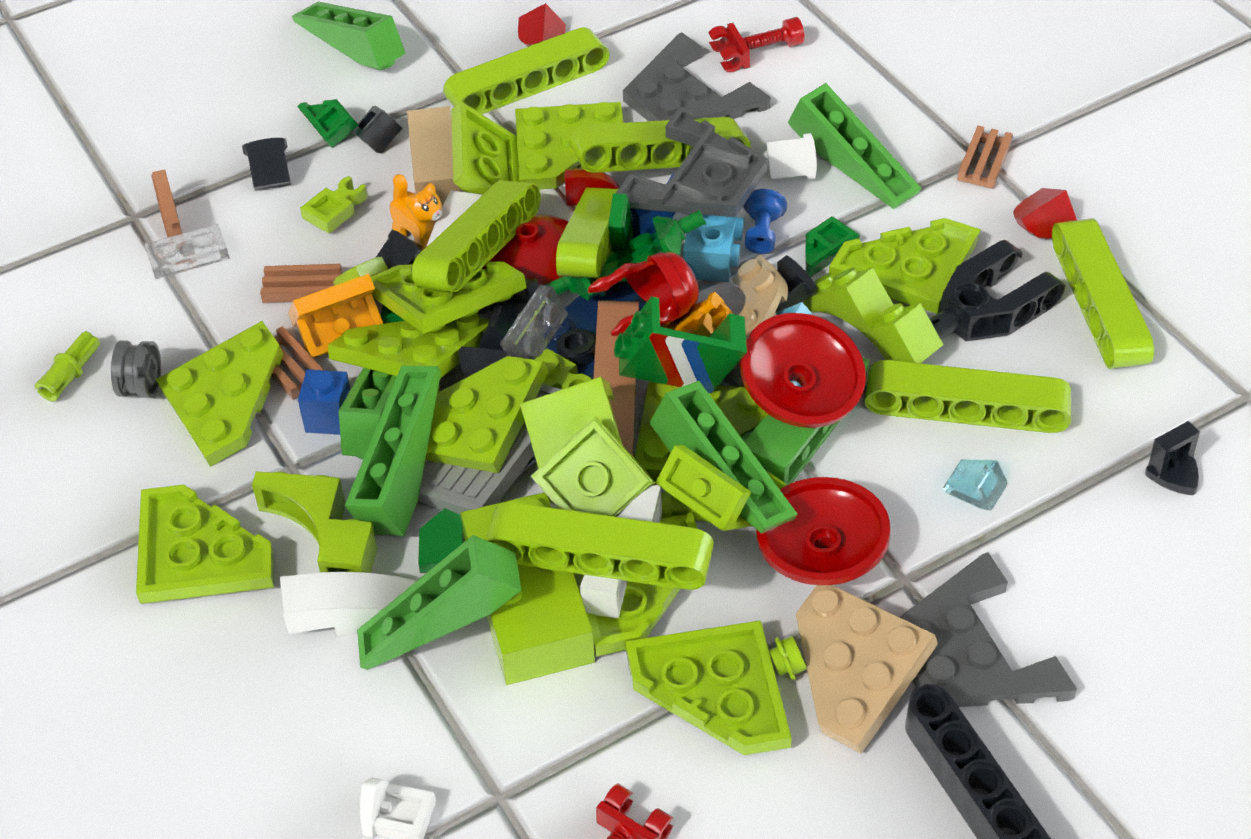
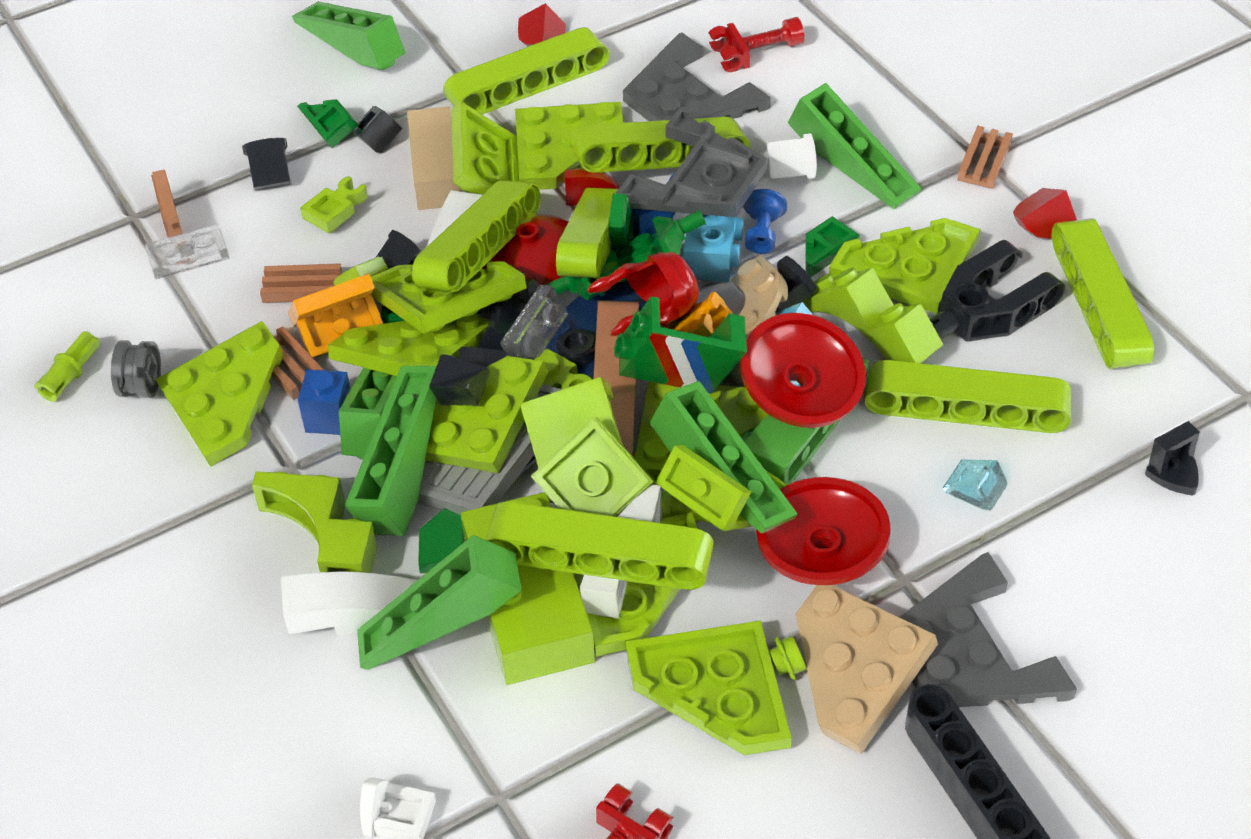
lime plate [136,484,274,604] -> none
light orange animal [389,174,442,248] -> none
none -> black slope [429,354,490,406]

